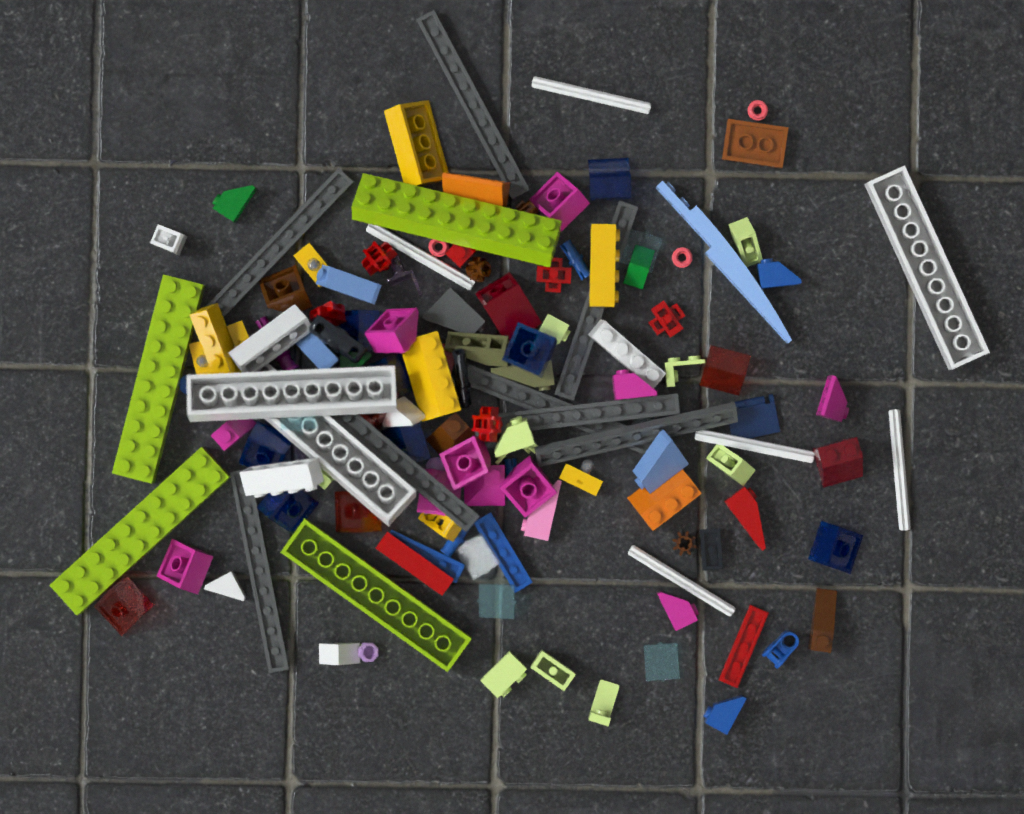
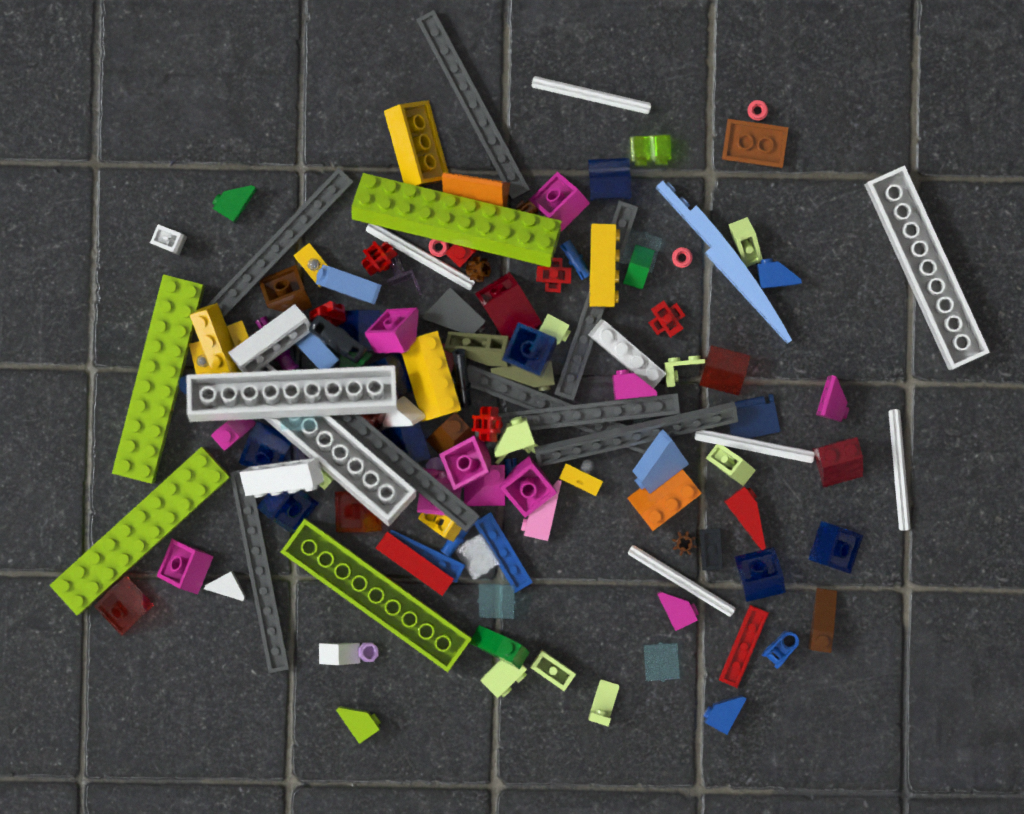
none -> lime slope [336,706,381,744]
none -> green slope [469,625,529,670]
none -> clear neon green brick [629,135,672,166]
none -> clear blue slope [735,547,786,602]

